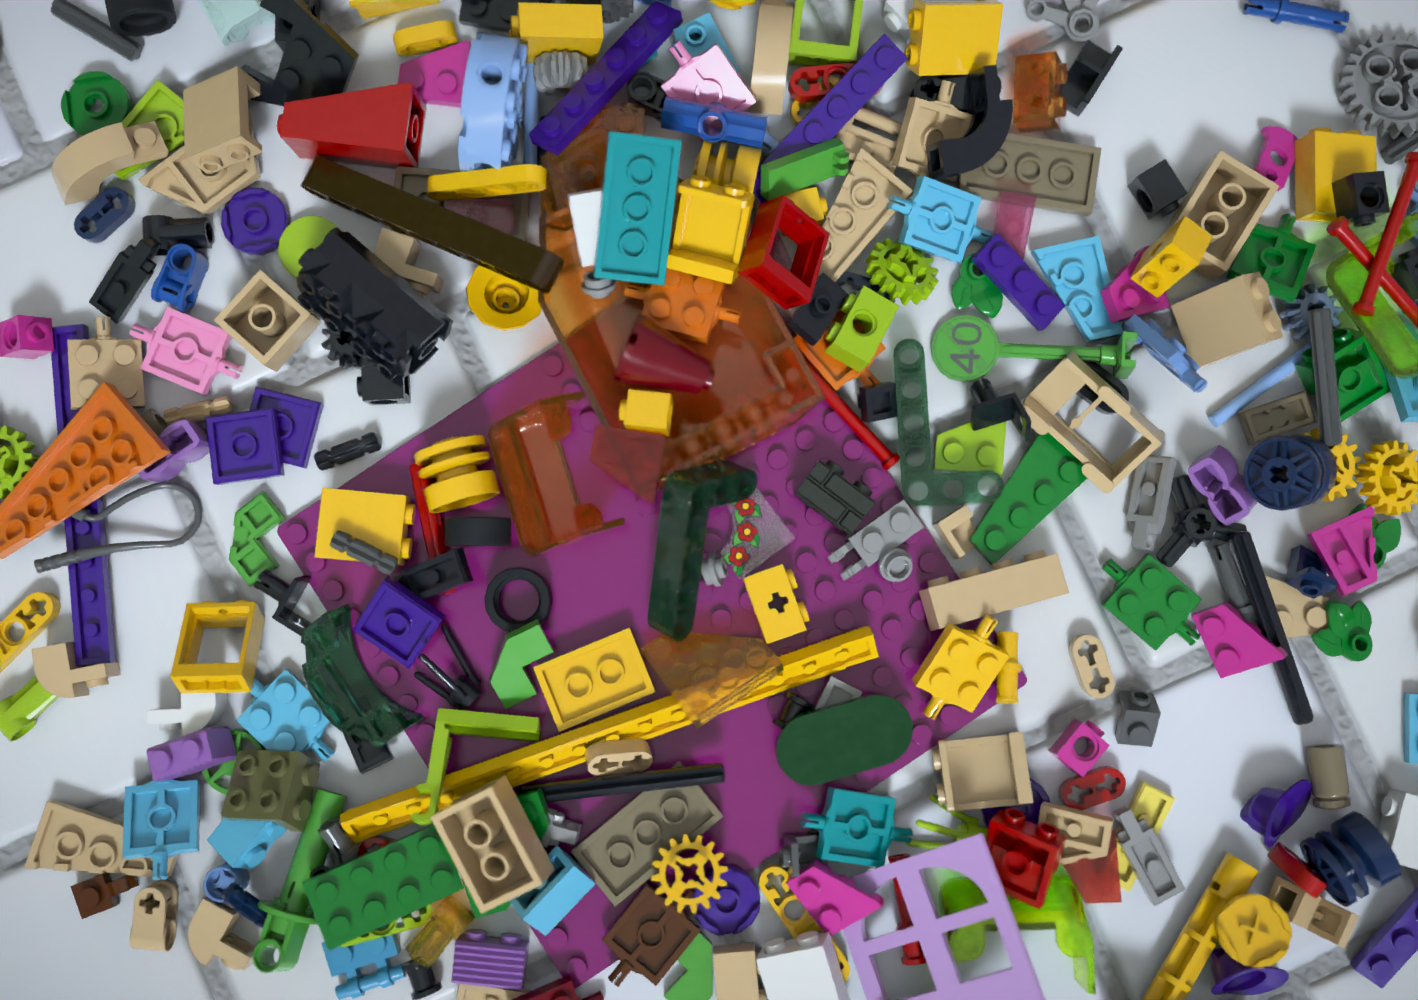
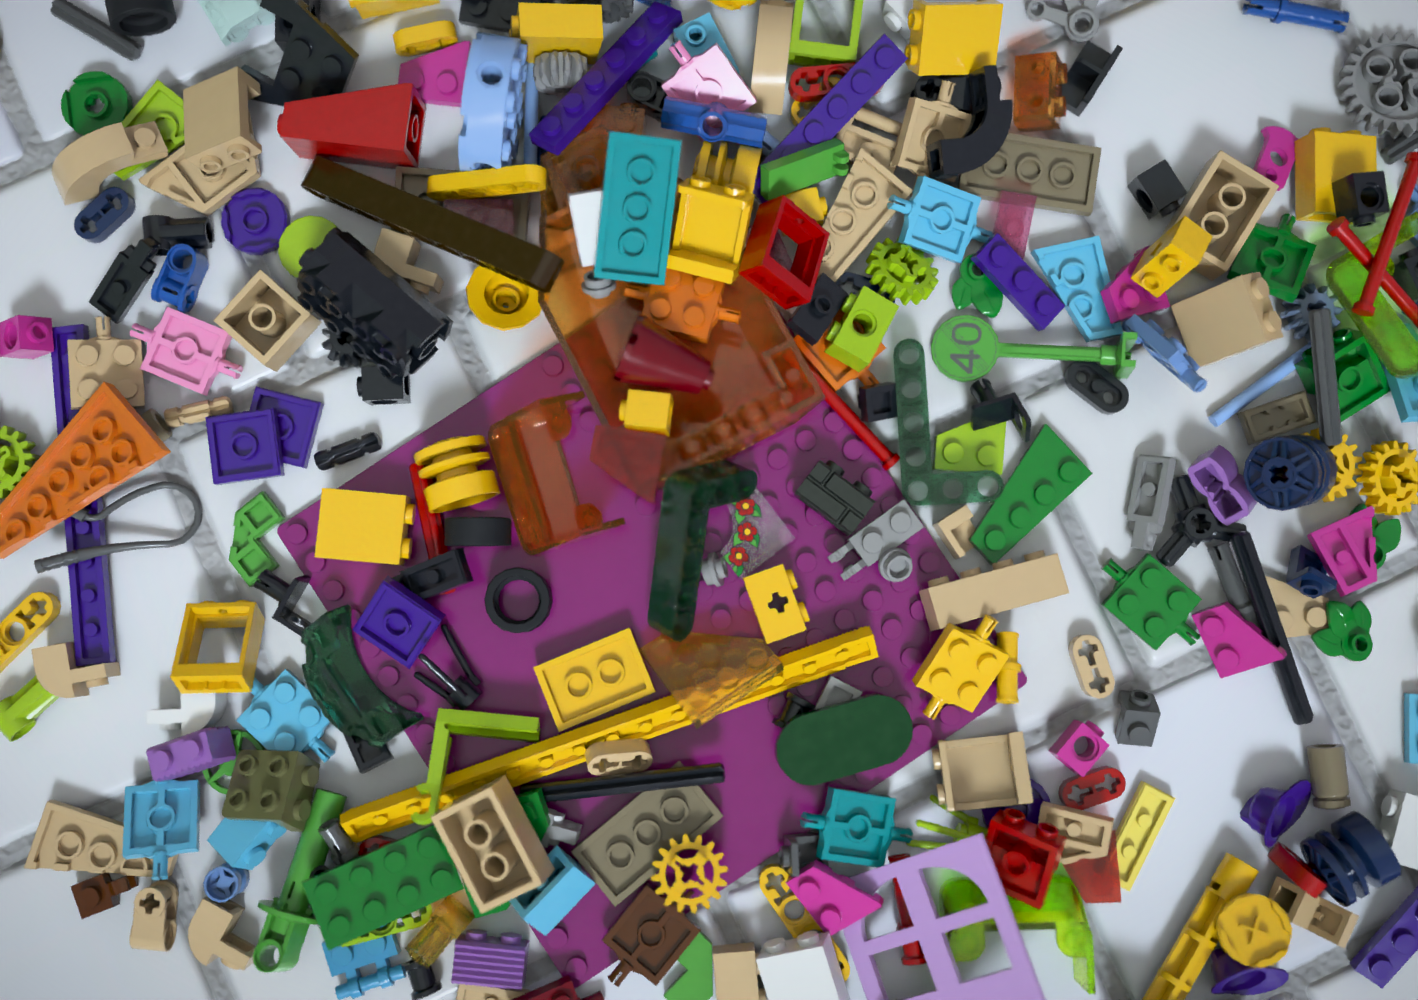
medium lavender brick [138,420,209,482] -> none
dark blue axle [221,883,268,928] -> none
dark grey axle [330,530,399,575] -> none
bright green tile [490,619,553,709] -> none
dark purple tile [691,864,760,936] -> none
tan piece [1019,350,1165,493] -> none
light grey hinge [1113,805,1185,906] -> none

